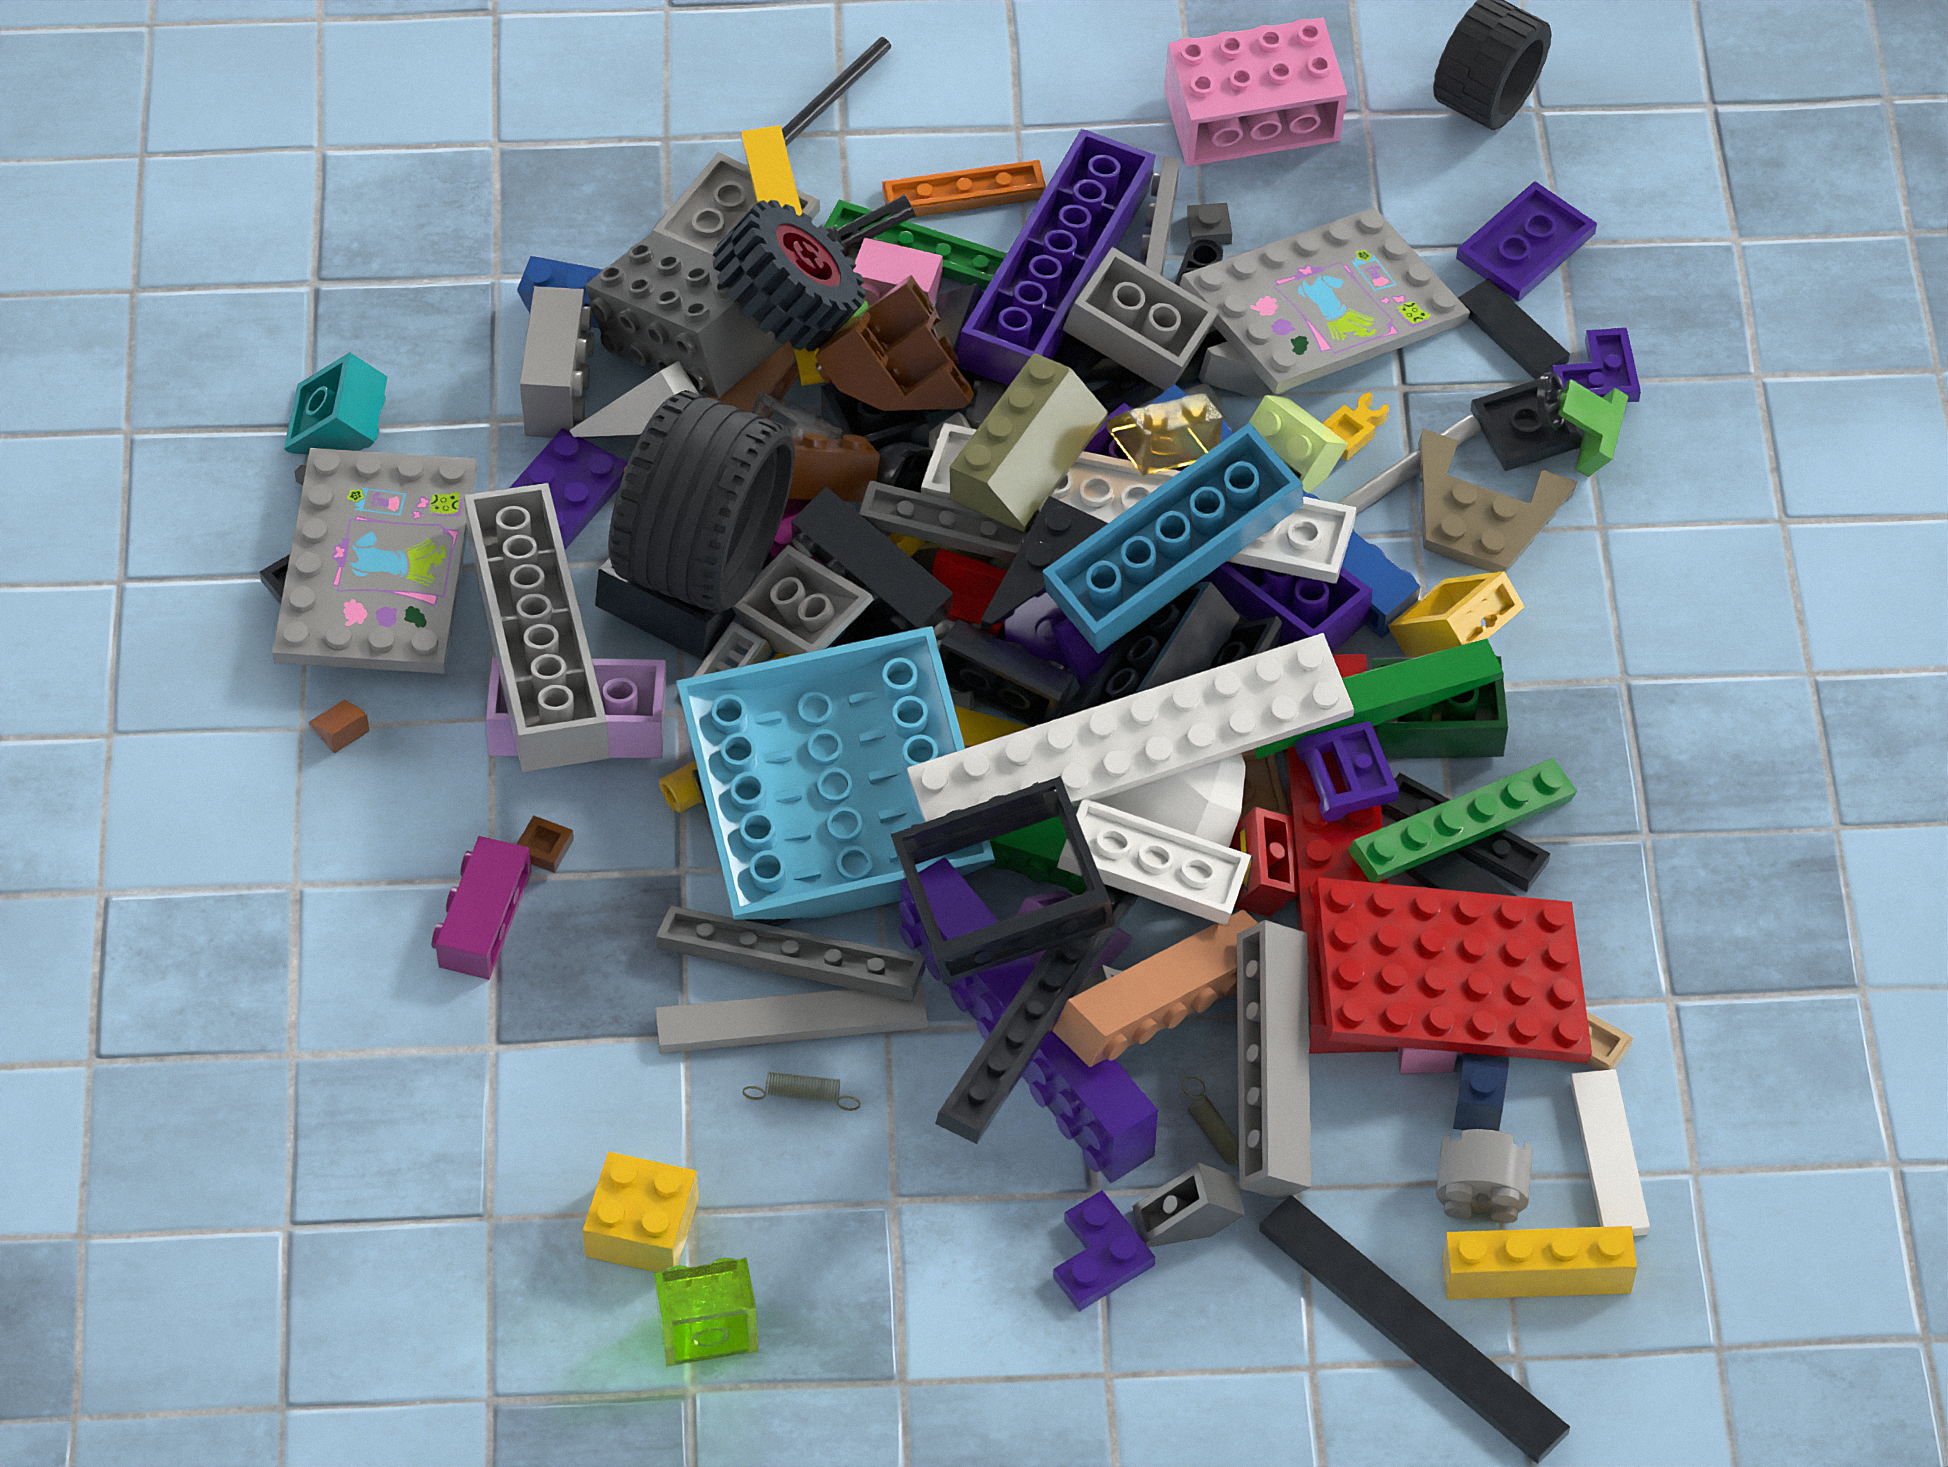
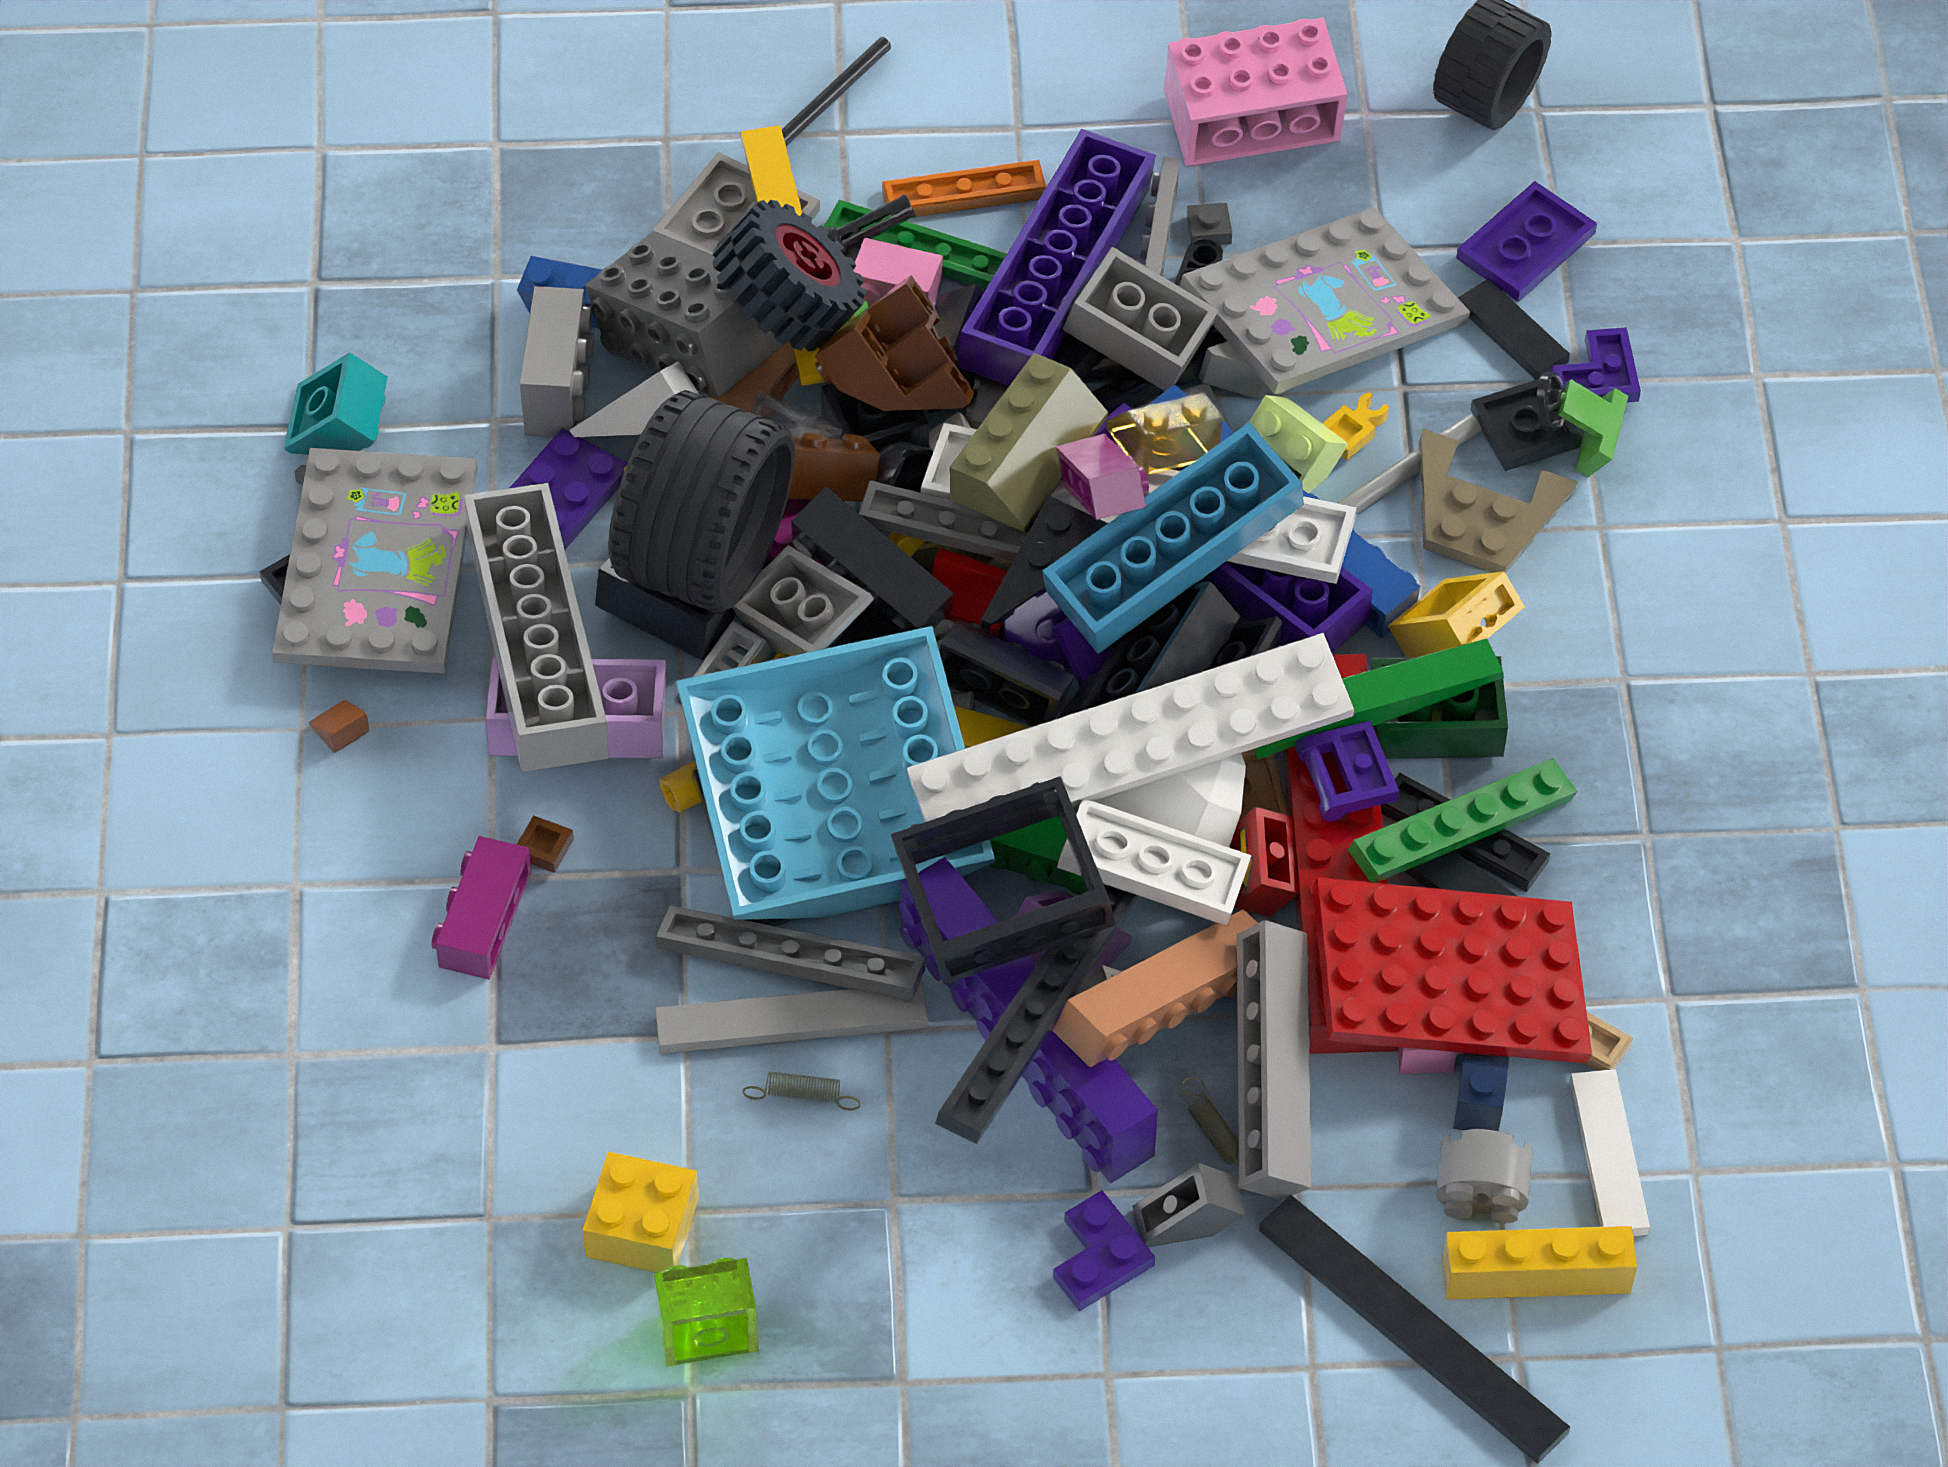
none -> brick [1056,434,1149,520]

